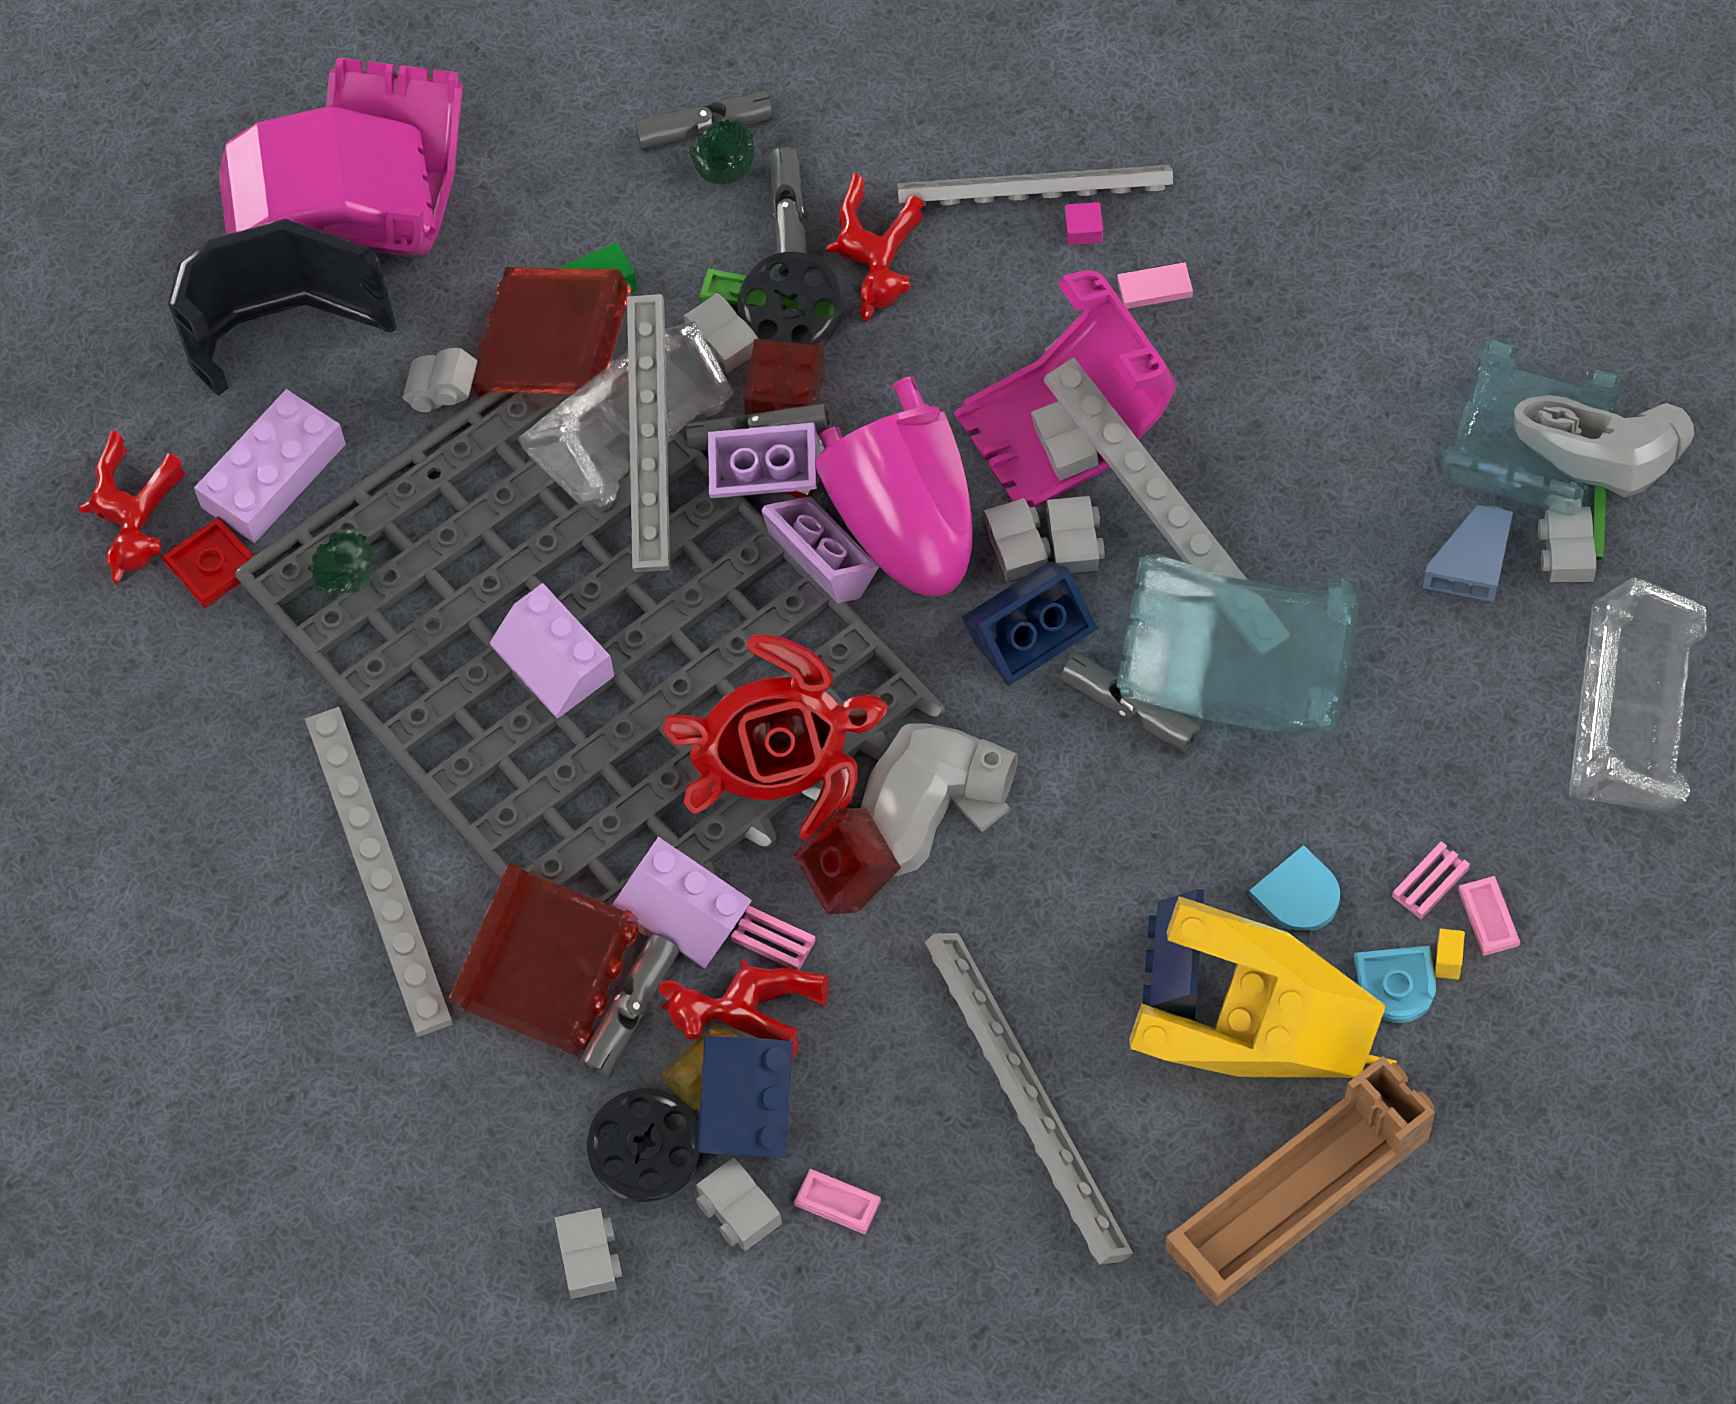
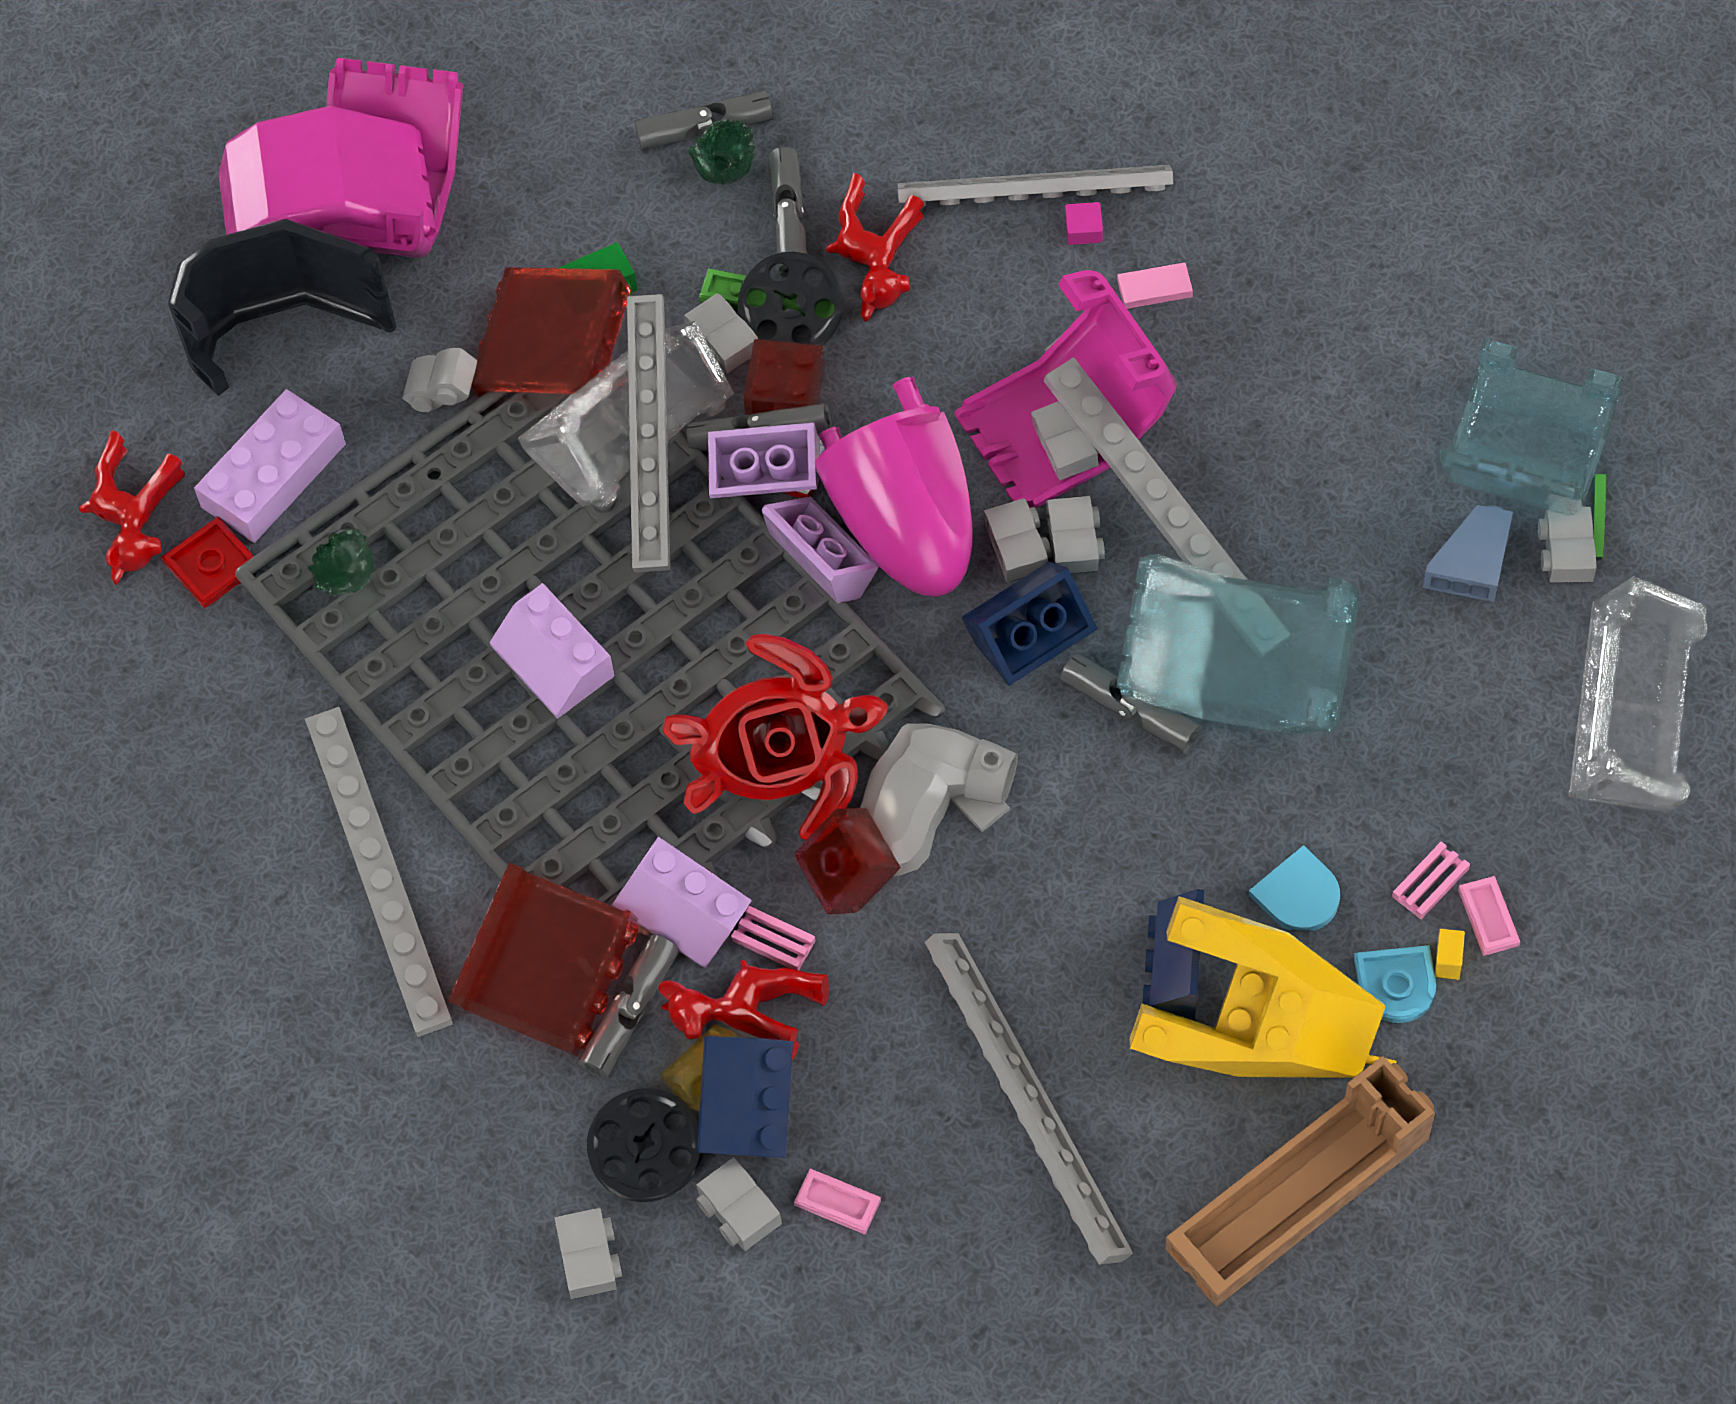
light grey piece [1514,395,1694,497] -> none

